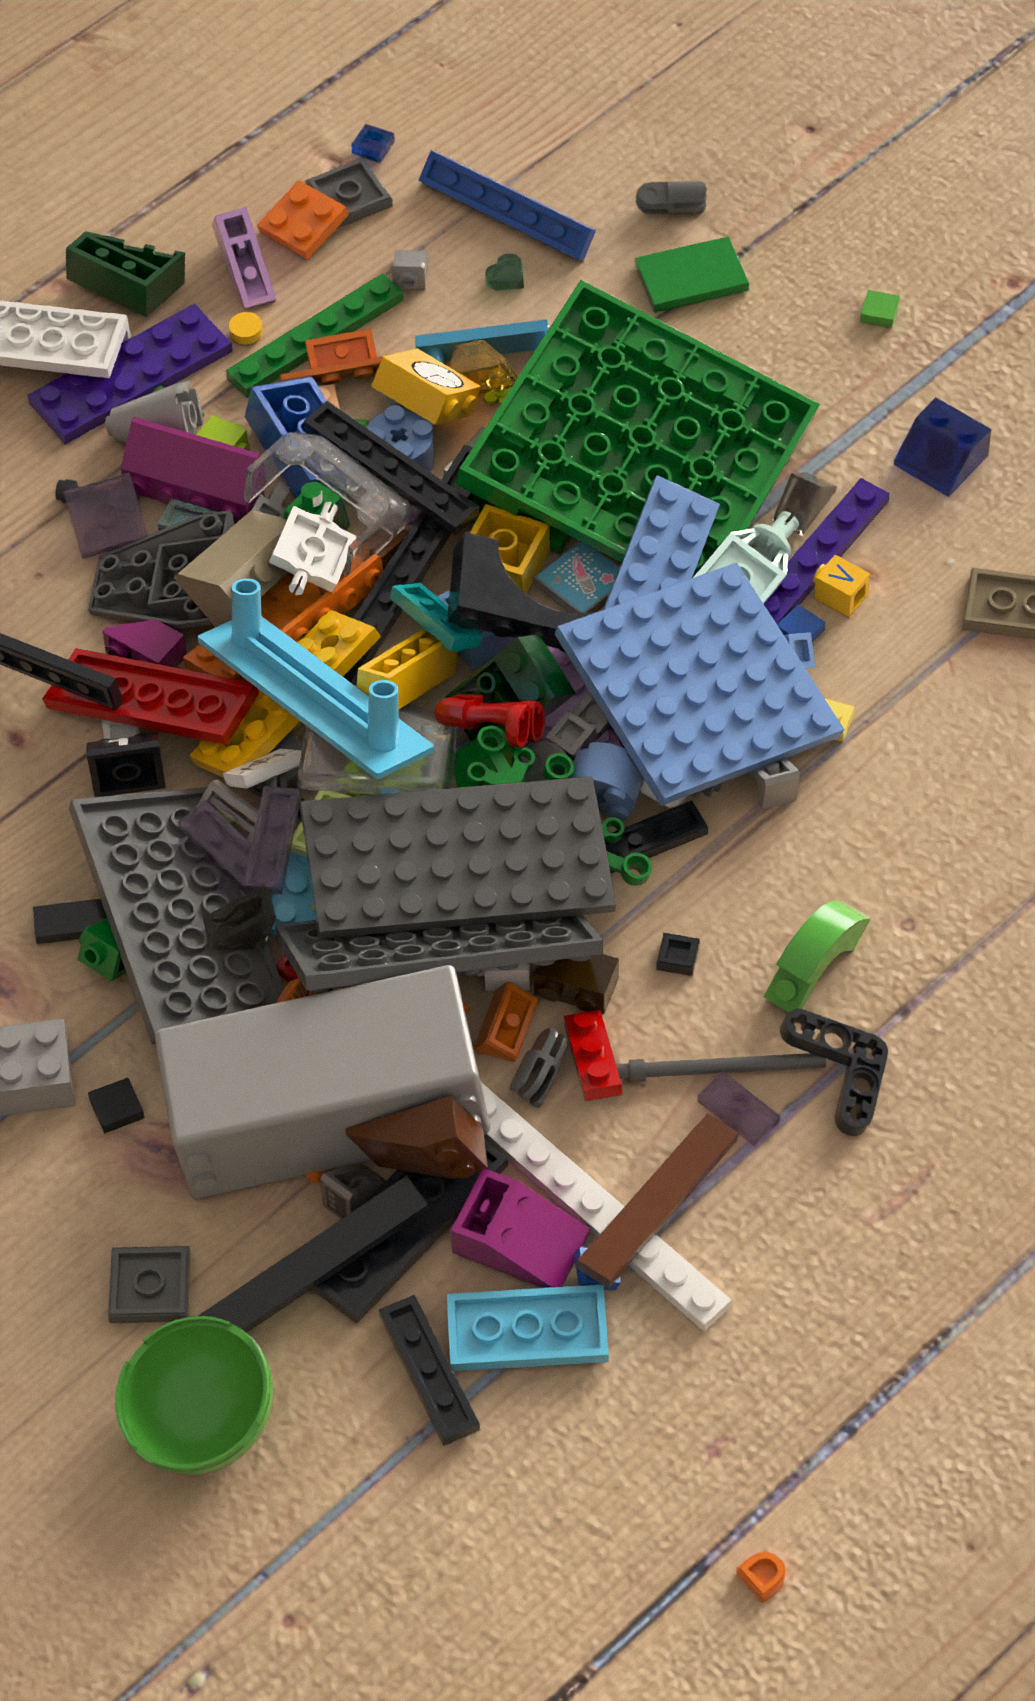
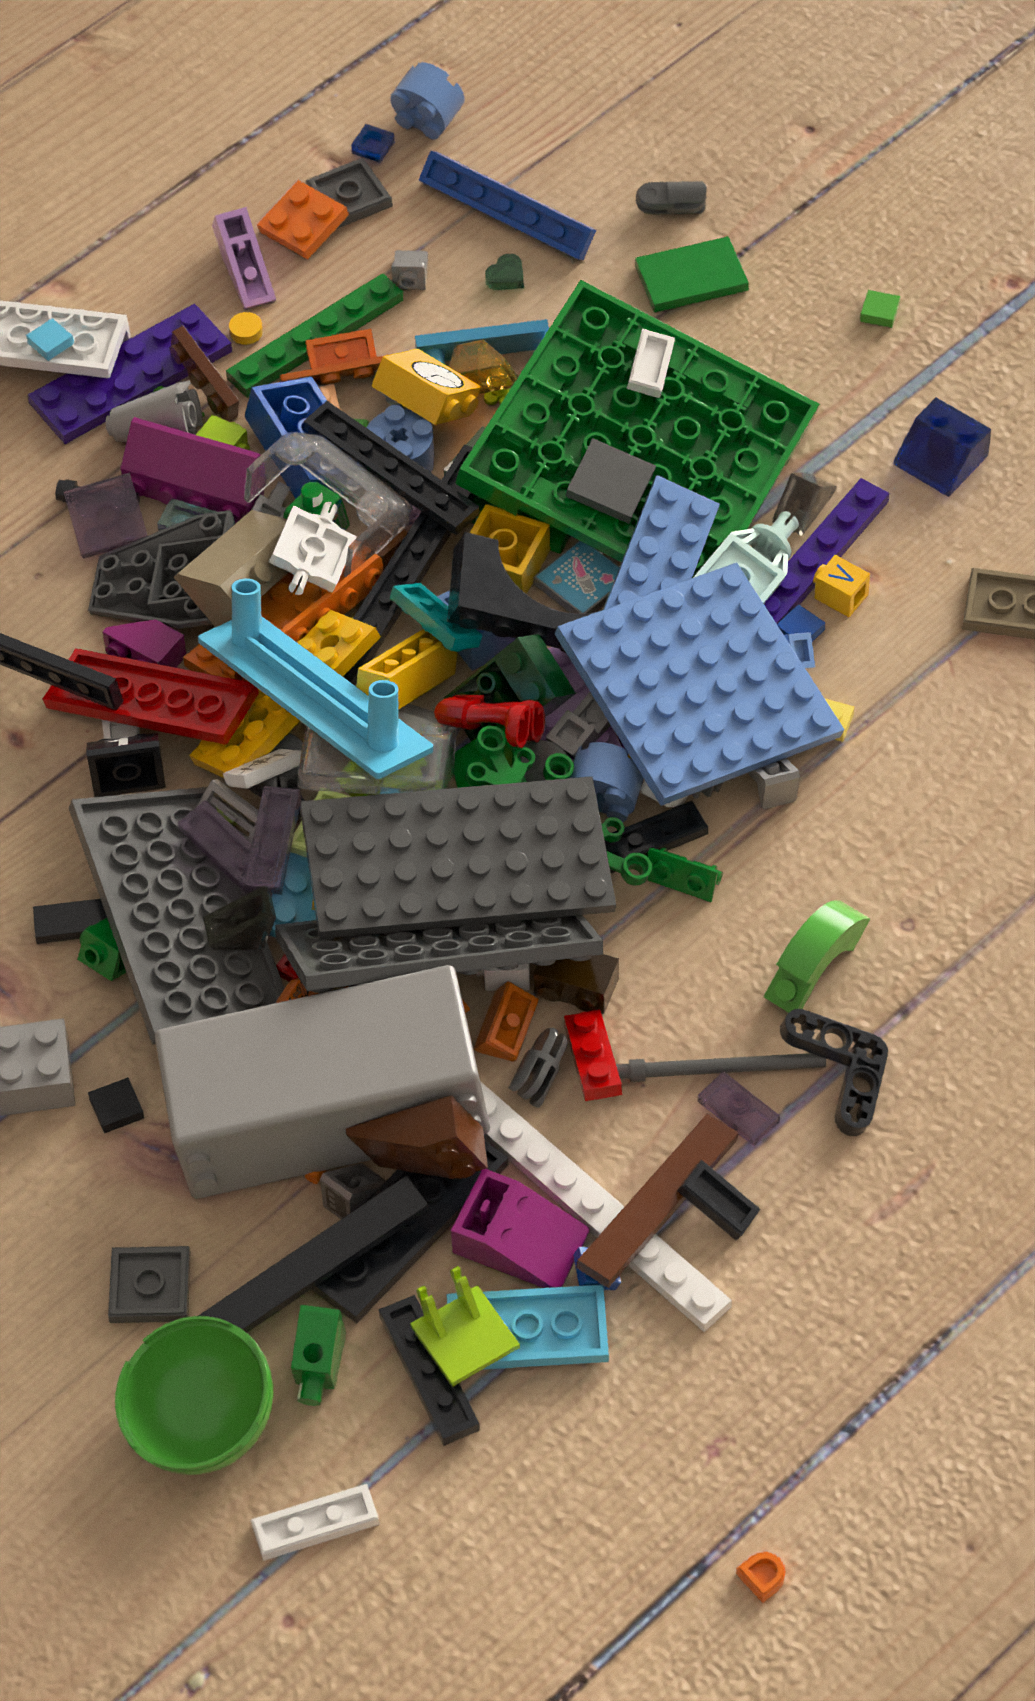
dark green wedge [66,231,185,317] -> none
black tile [656,933,700,976] -> none
none -> medium azure tile [26,318,75,361]
none -> reddish brown plate [169,326,240,422]
none -> white tile [251,1484,379,1561]
none -> green torso [291,1305,346,1406]
none -> medium blue brick [390,62,465,140]
none -> lime plate [410,1266,520,1387]
none -> dark grey tile [565,439,656,524]
none -> white tile [627,329,675,398]
none -> green hinge [648,847,723,902]
none -> black tile [677,1160,761,1240]

